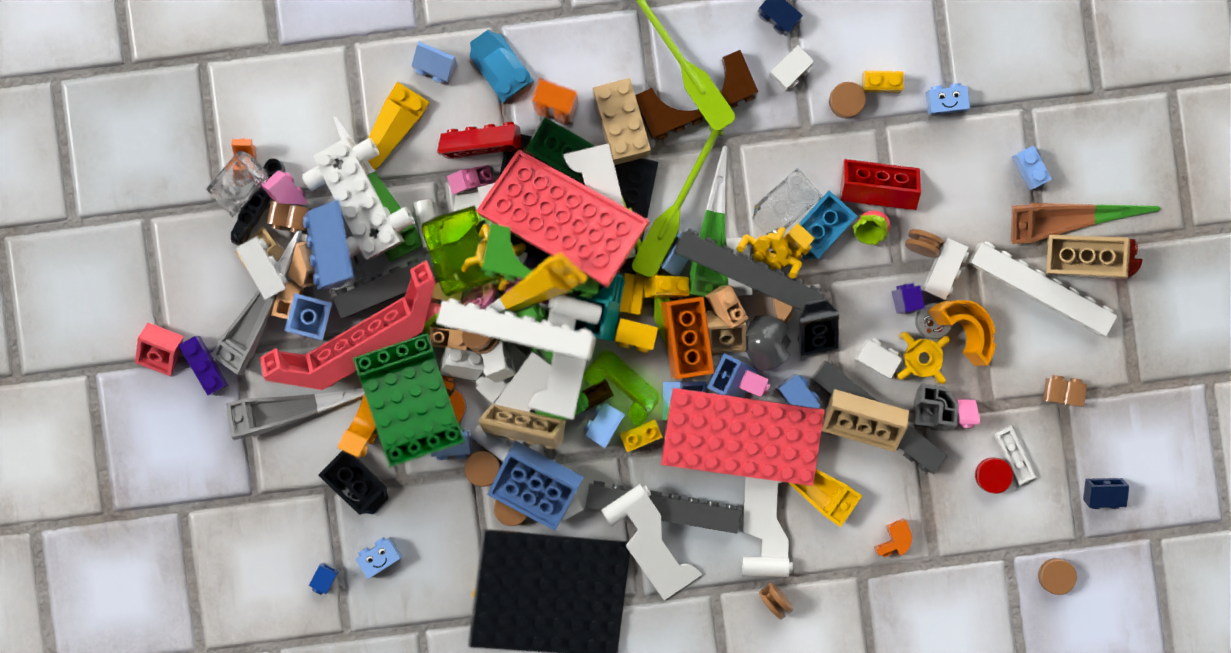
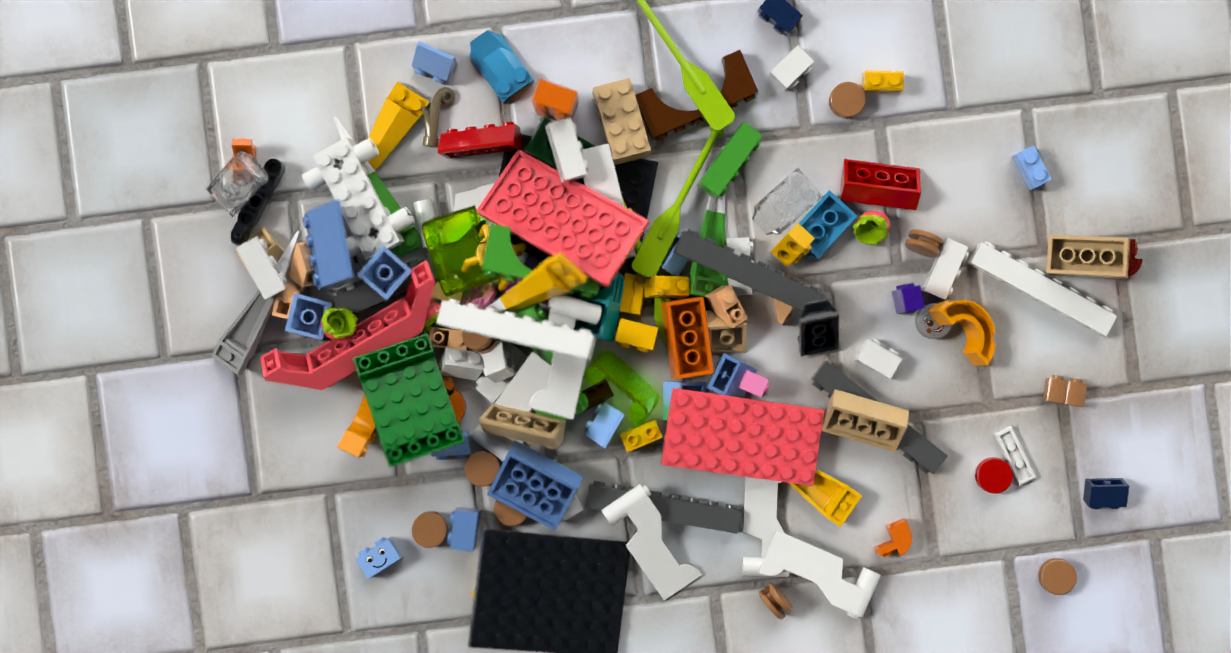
coral slope [135,323,184,377] -> none
dark purple brick [178,336,229,396] -> none
light grey plate [226,388,364,440] -> none
bright pink slope [261,170,308,205] -> none
medium nougat brick [267,201,311,233] -> none
blue brick [309,563,339,595] -> none
black slope [318,451,389,515] -> none
bright pink slope [447,165,494,195] -> none
yellow plate [736,227,802,279] -> none
dark grey brick [746,315,791,370] -> none
medium blue slope [776,374,820,408] -> none
yellow plate [895,332,950,384] -> none
dark grey brick [913,384,959,431] -> none
light blue brick [926,83,970,115] -> none
bright pink slope [956,399,980,428] -> none
nougat plate [1011,203,1161,244] -> none
none -> lime hair [321,307,358,341]
none -> light blue slope [357,245,412,300]
none -> medium nougat head [412,511,448,548]
none -> dark tan plant [422,87,455,148]
none -> medium blue brick [447,507,481,552]
none -> white brick [545,118,588,183]
none -> bright green brick [697,122,763,199]
none -> white door [758,530,881,619]

